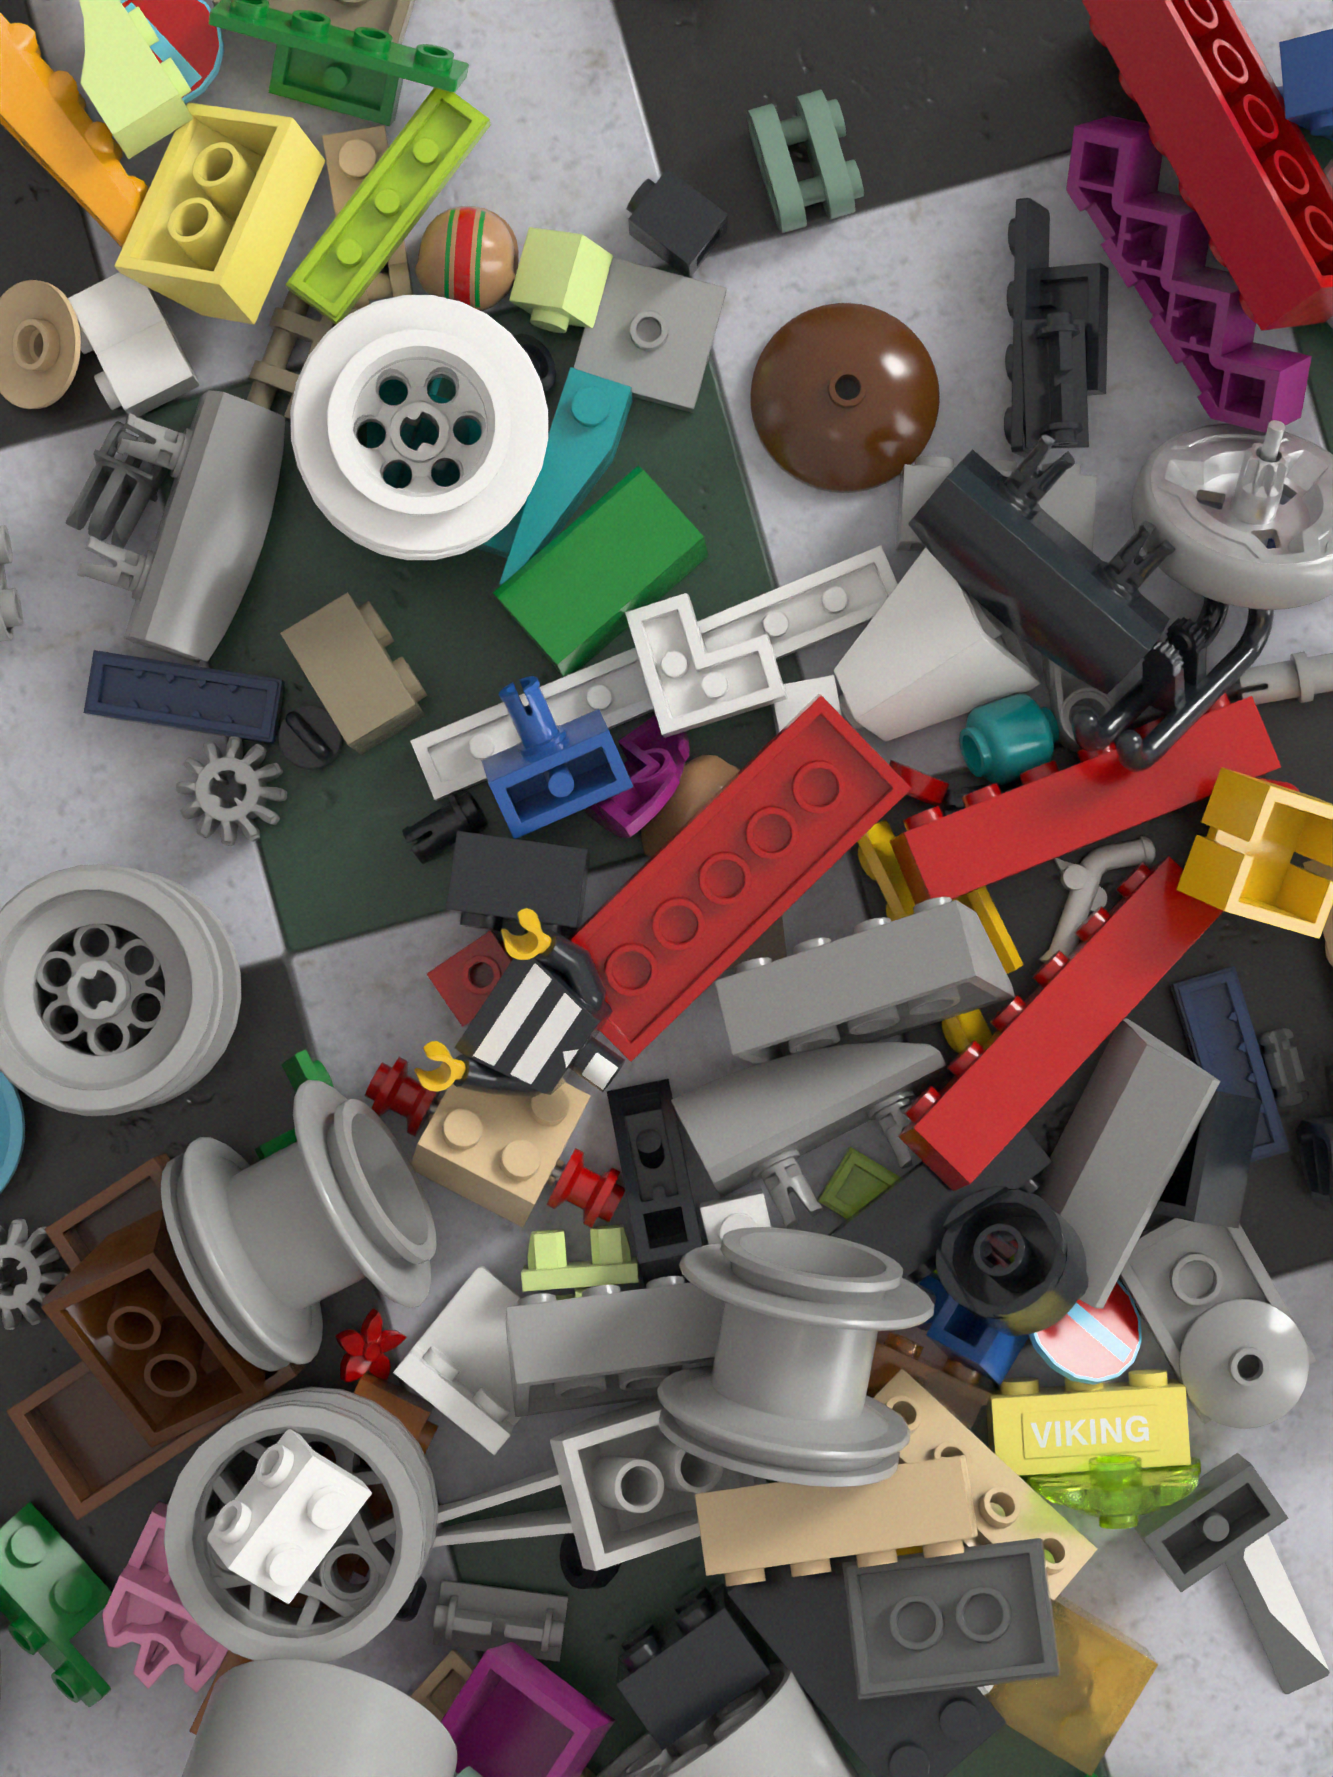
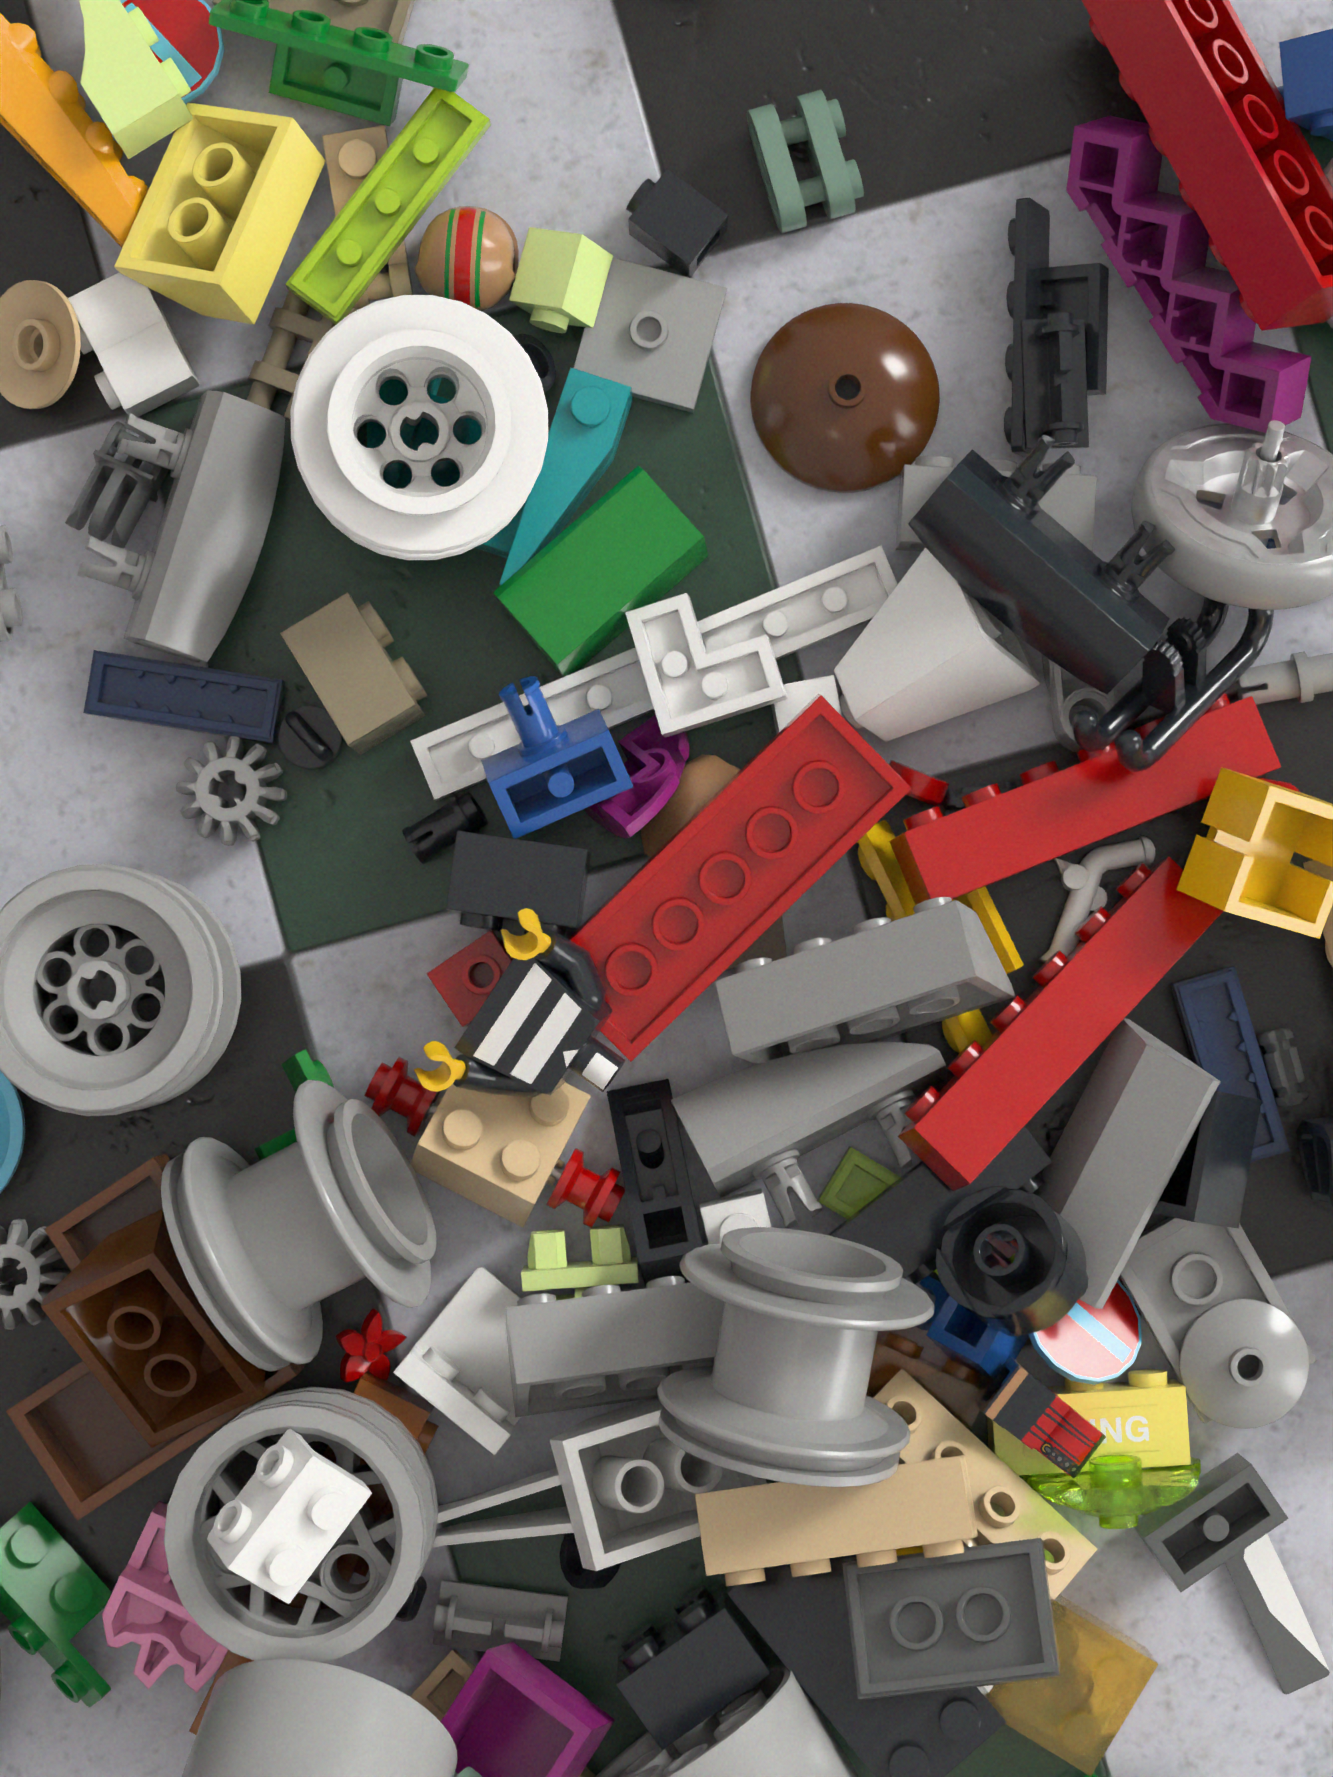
teal head [959,694,1059,785] -> none
none -> leg [974,1356,1106,1478]

